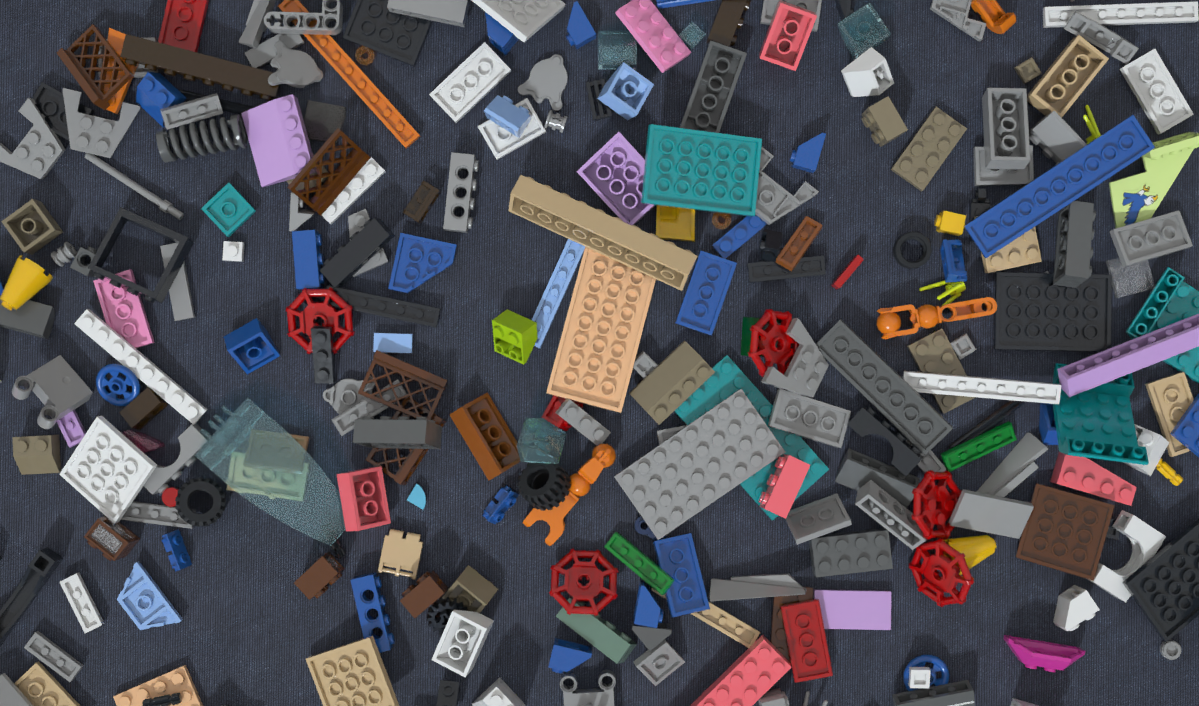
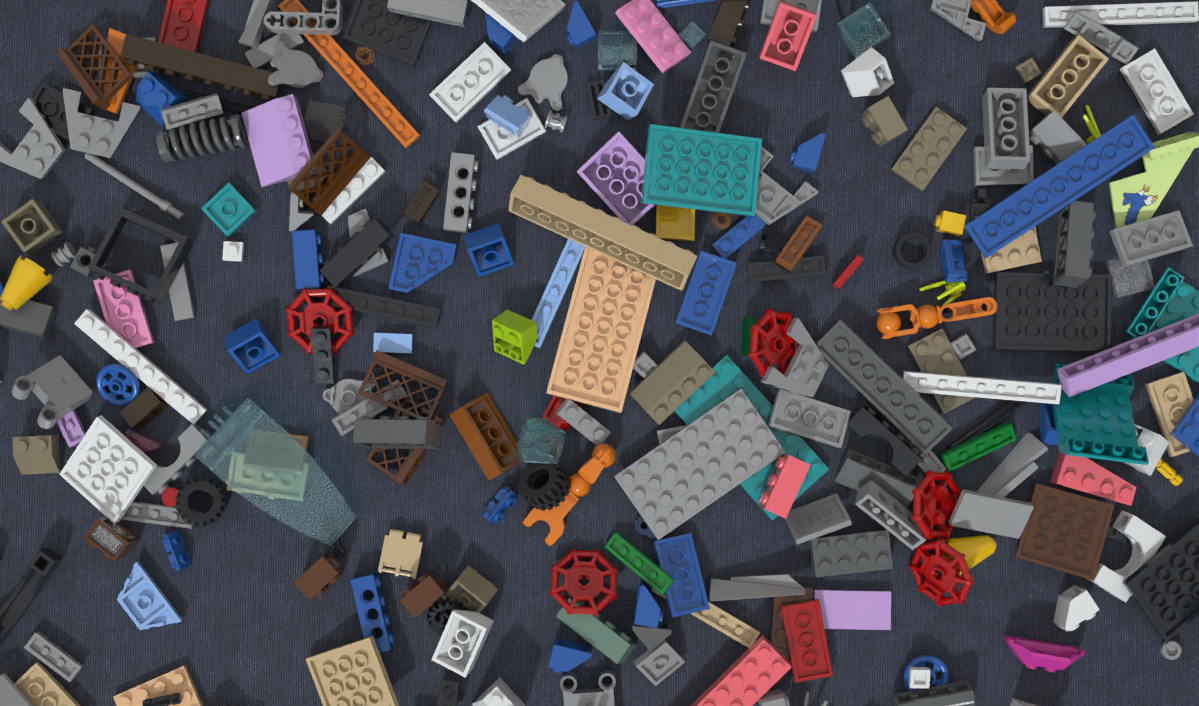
white plate [60,573,105,633] -> none
coral brick [337,466,391,531] -> none
medium azure tile [407,483,426,510] -> none
none -> blue slope [463,223,514,277]

